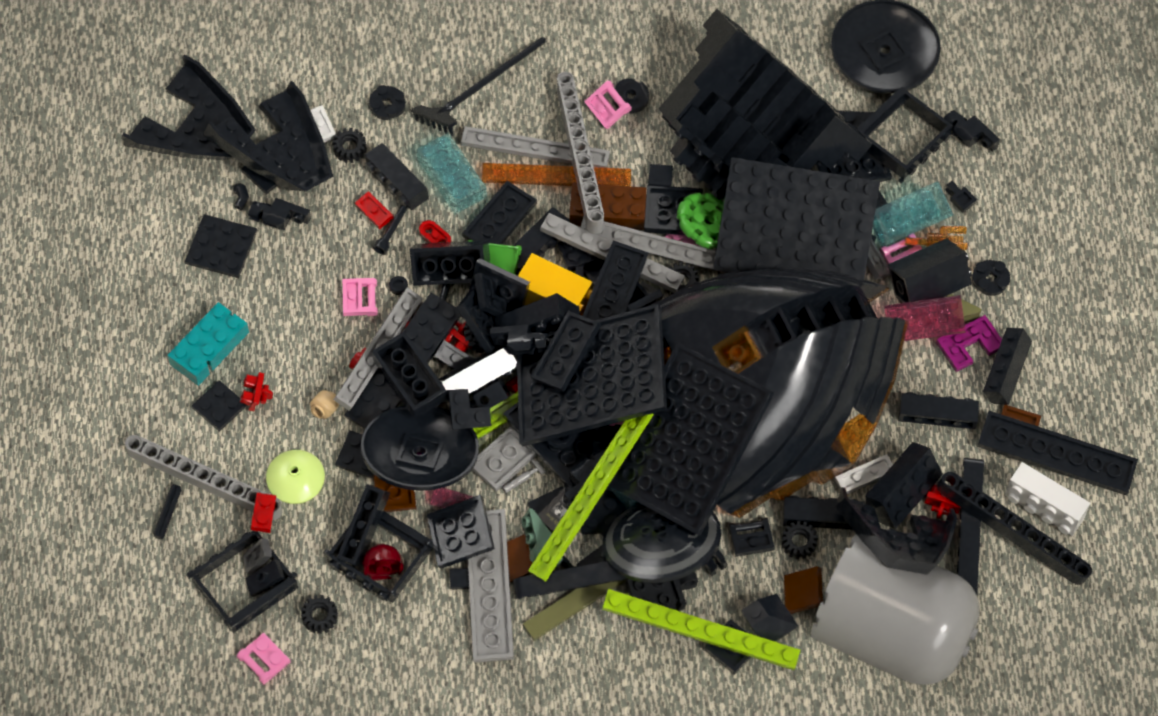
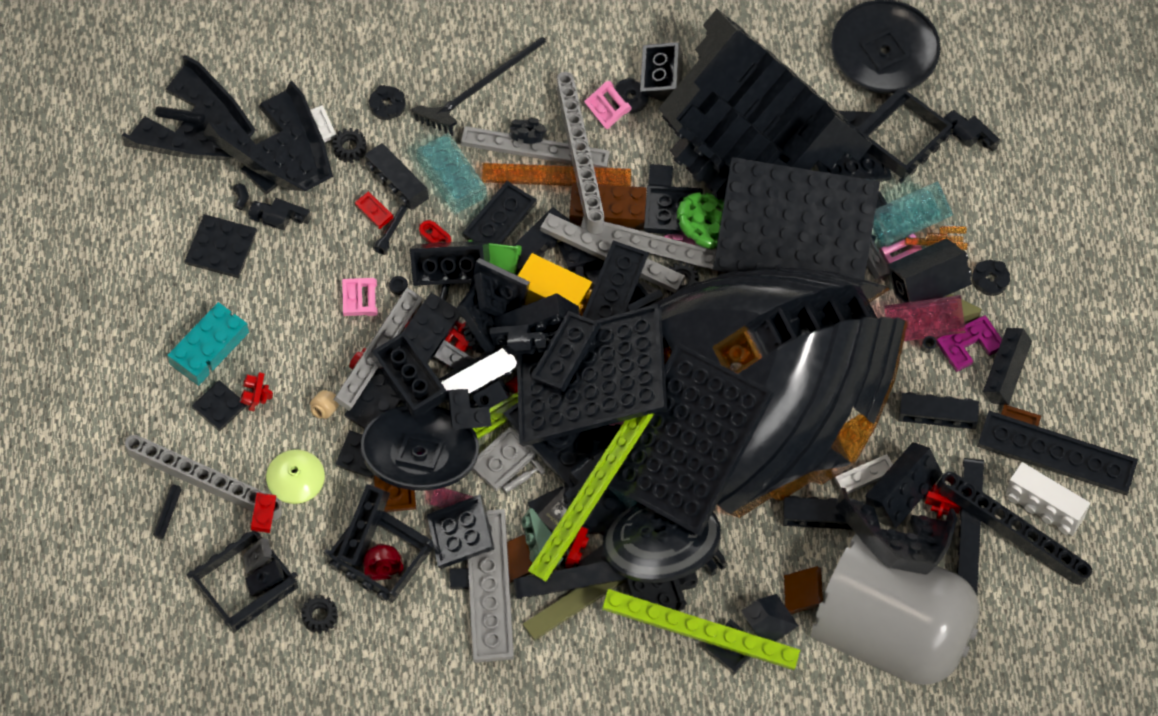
bright pink plate [236,633,291,685] -> none
black plate [728,517,775,557] -> none
black tyre [781,521,818,559] -> none
black plate [945,181,978,213] -> none
none -> black axle [155,106,205,124]
none -> black plate [509,118,547,144]
none -> red plate [565,527,589,569]
none -> black slope [640,42,683,102]
none -> black hinge [921,336,936,353]

